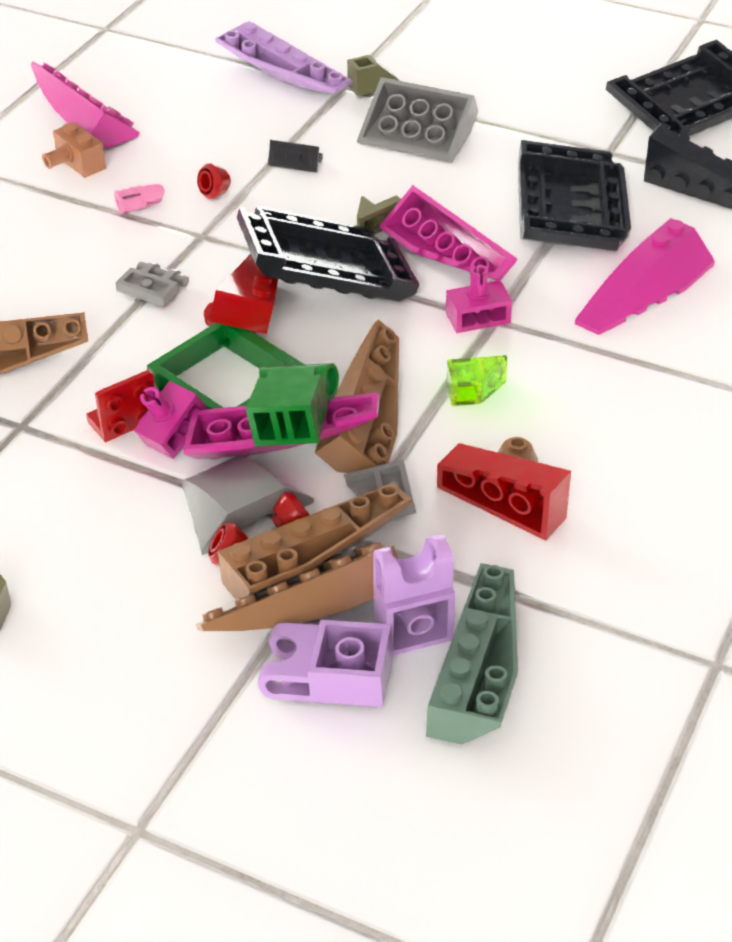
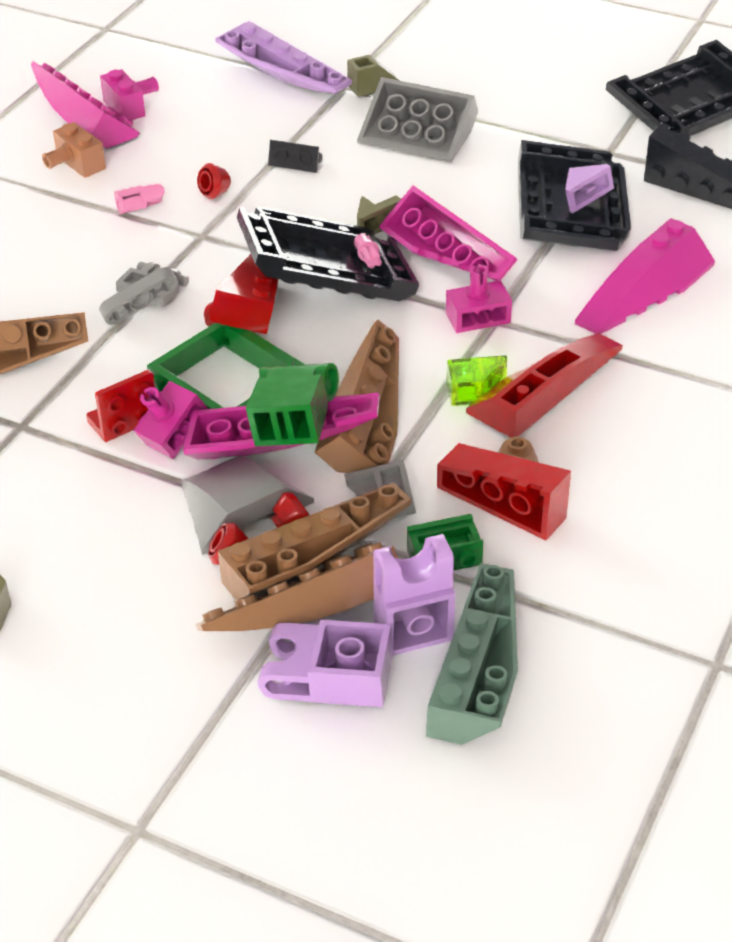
none -> light grey beam [99,267,178,325]
none -> dark pink brick [100,69,159,121]
none -> bright pink axle [354,233,382,269]
none -> green hinge [407,514,484,571]
none -> red wedge [466,333,623,438]
none -> lavender slope [565,164,614,213]

